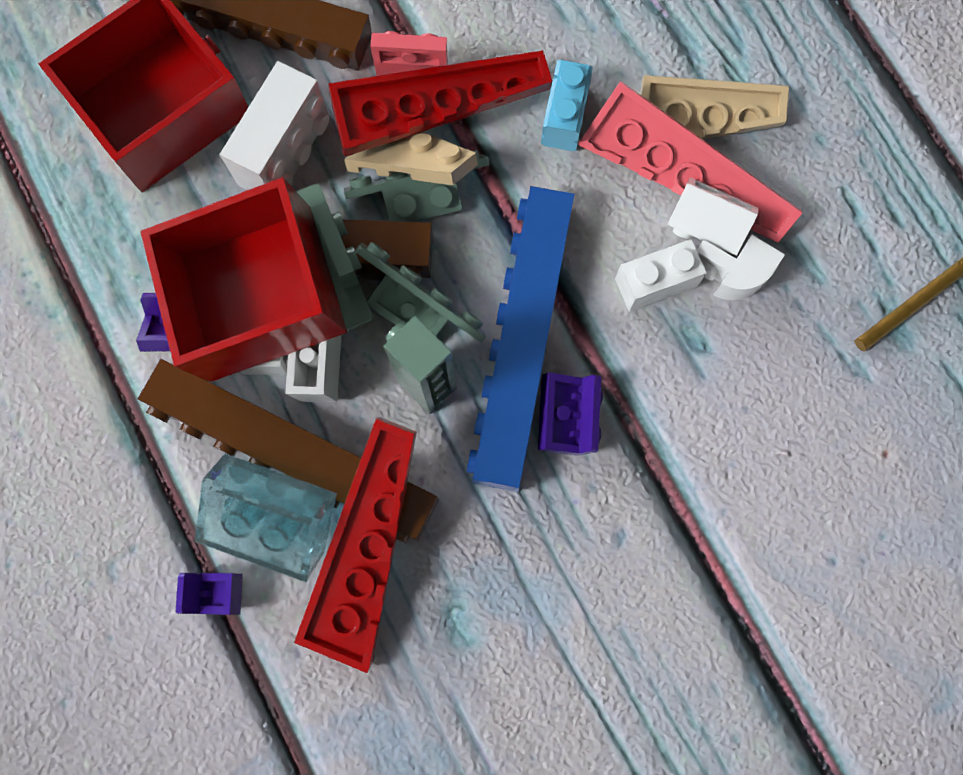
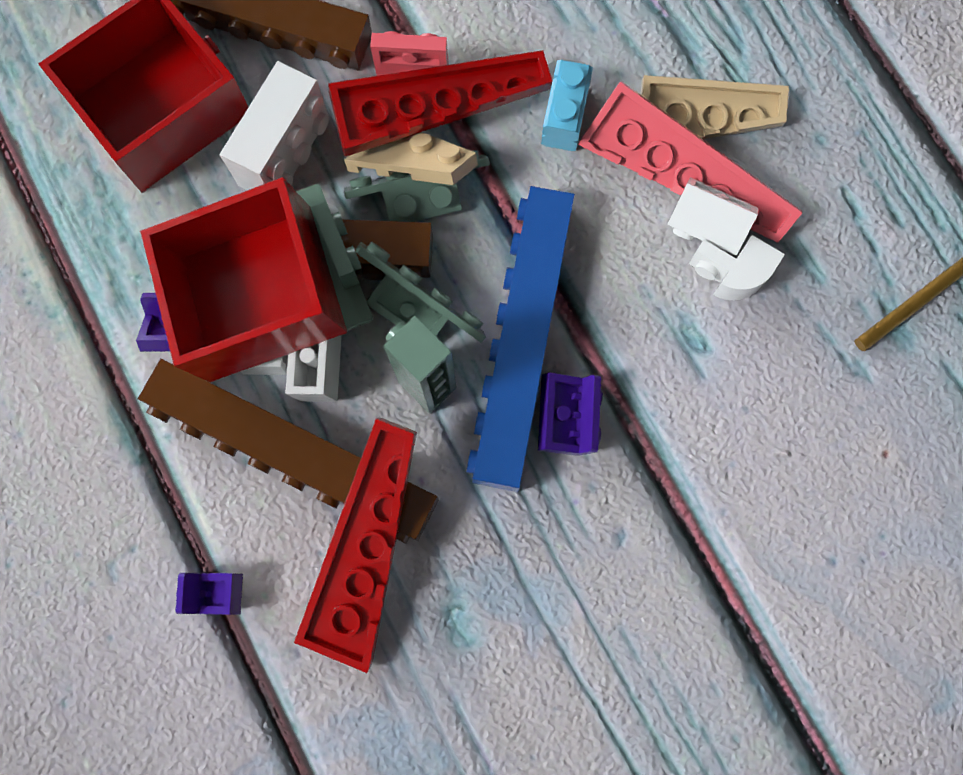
clear light blue brick [195,453,337,582] -> none
white brick [615,239,706,312] -> none

